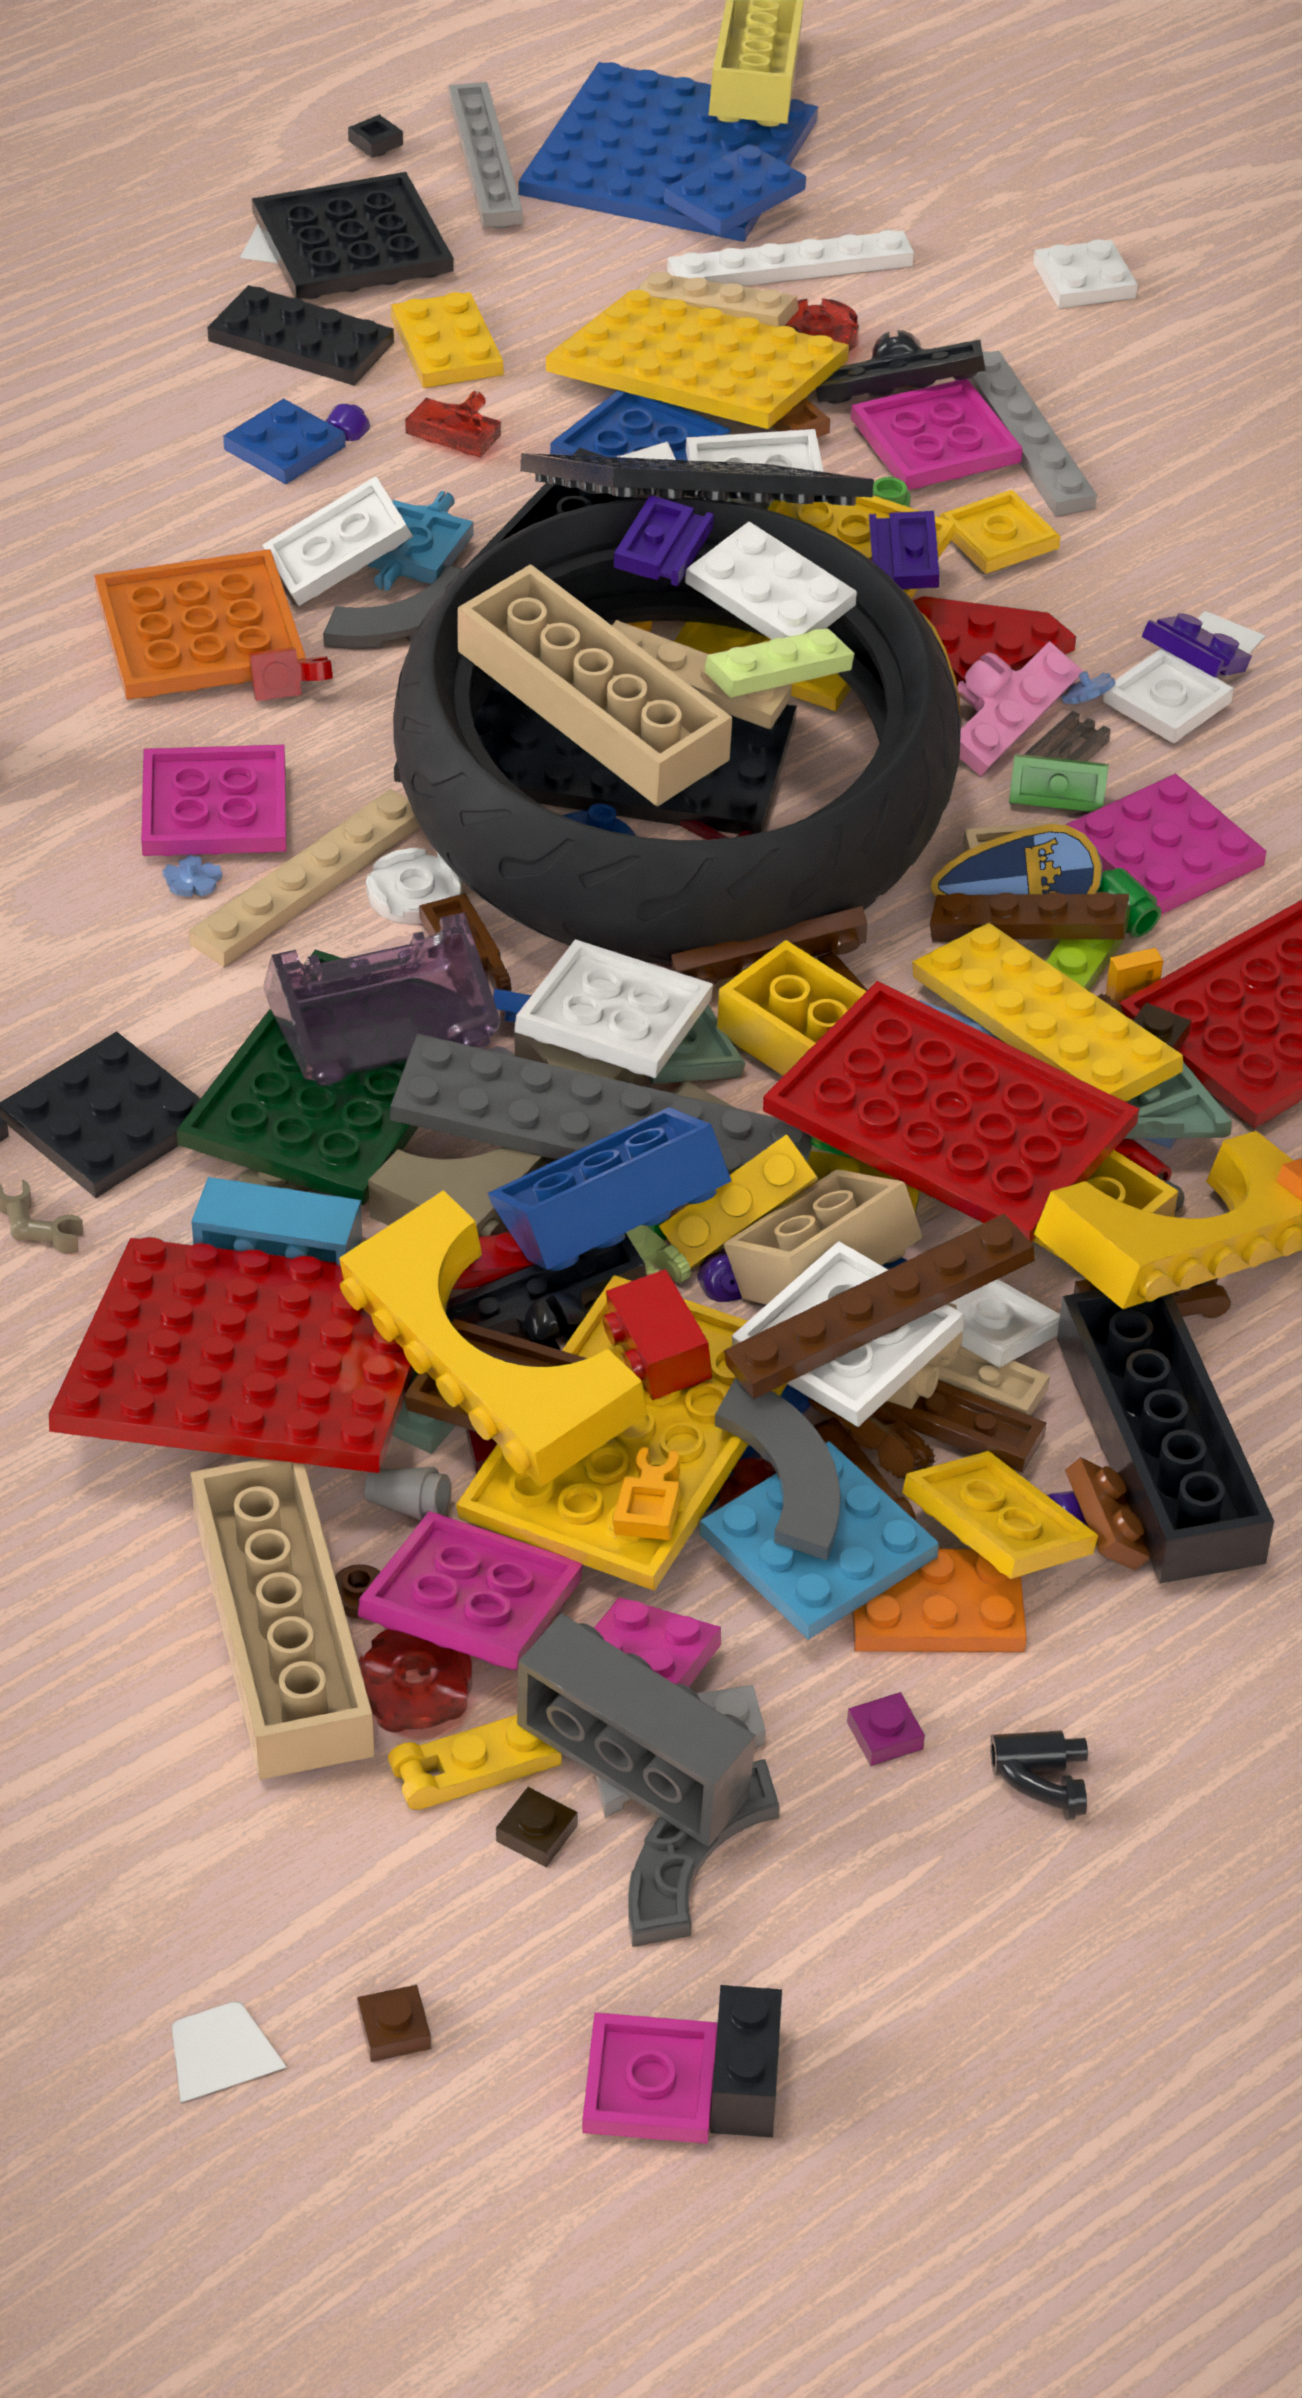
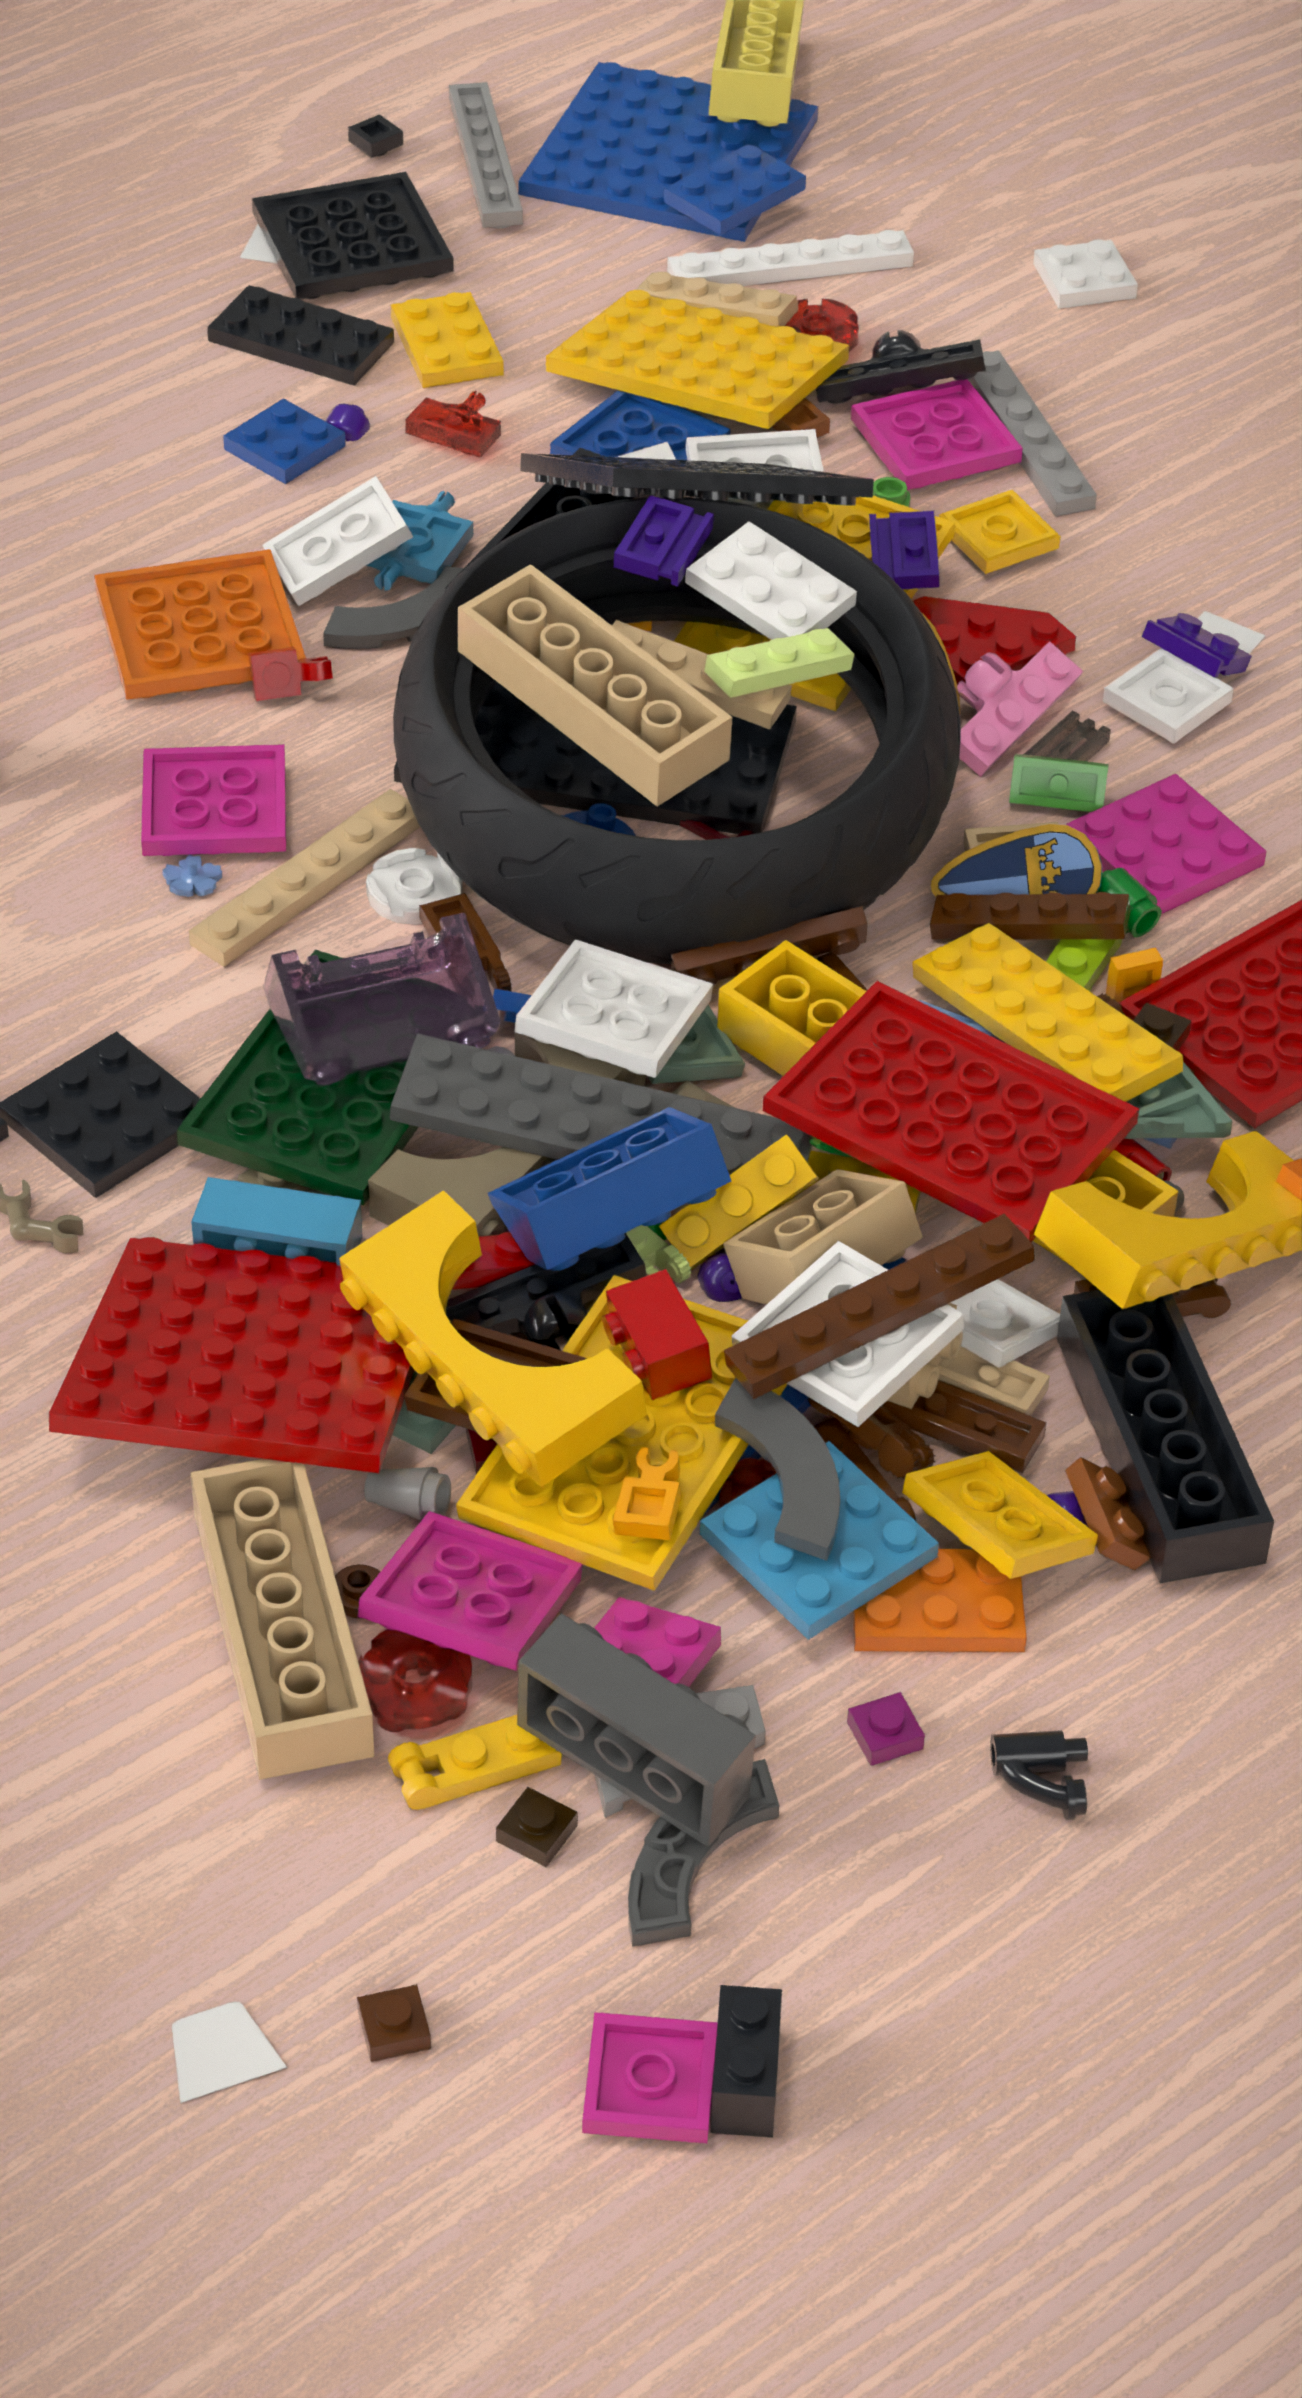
medium blue plant [1061,671,1116,704] -> none

